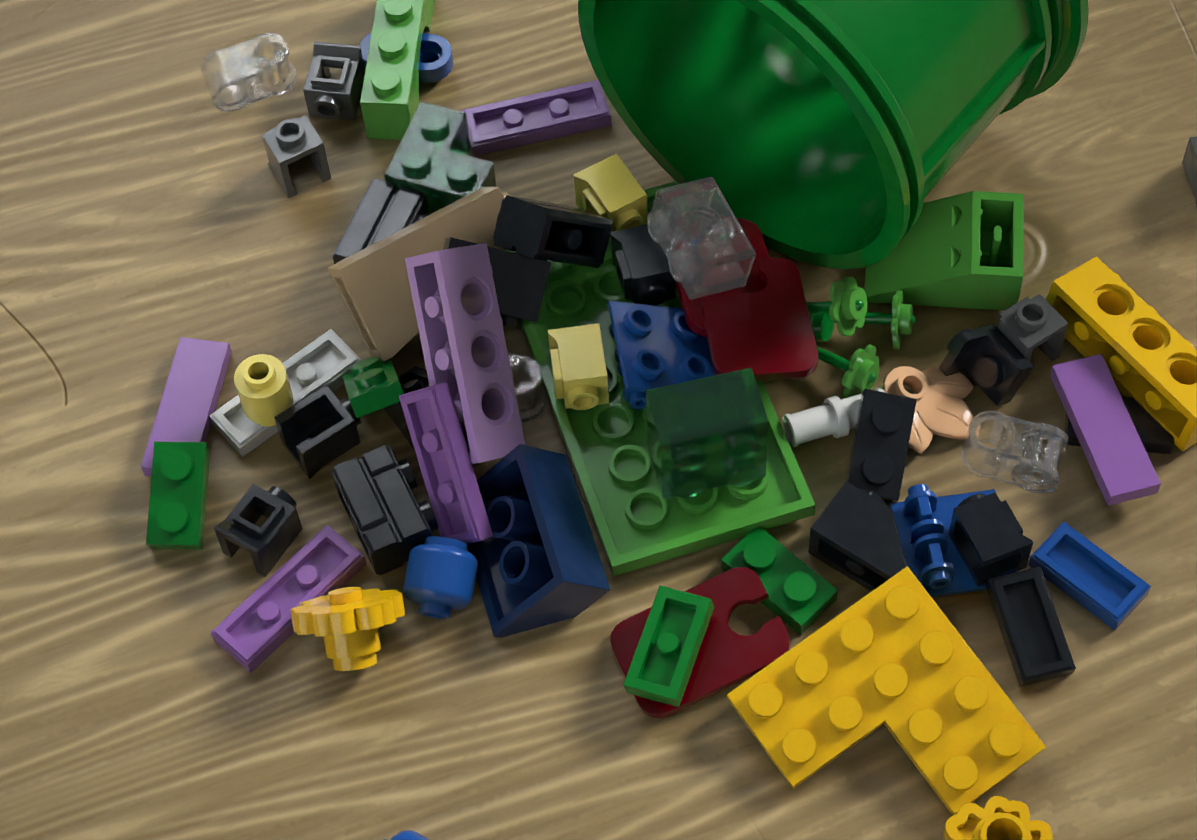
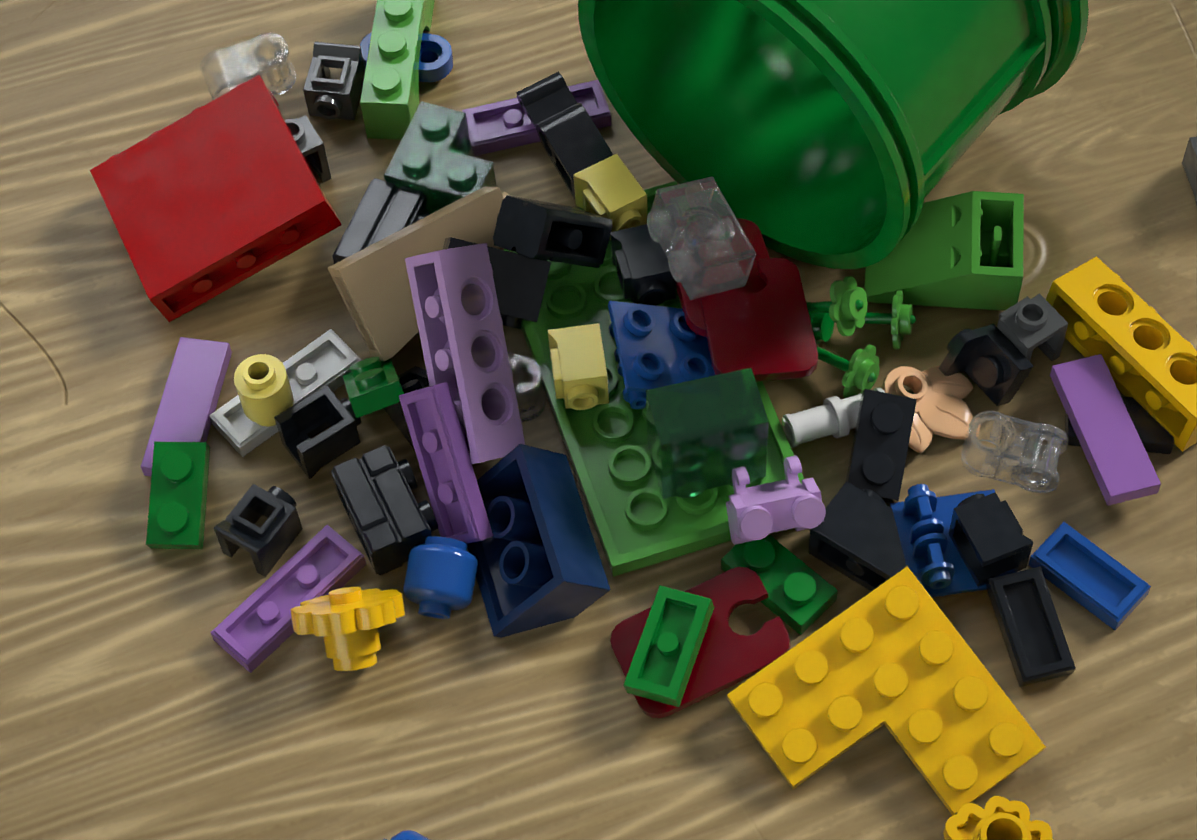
none -> red panel [90,75,342,322]
none -> black piece [516,71,613,199]
none -> lavender piece [726,455,826,545]

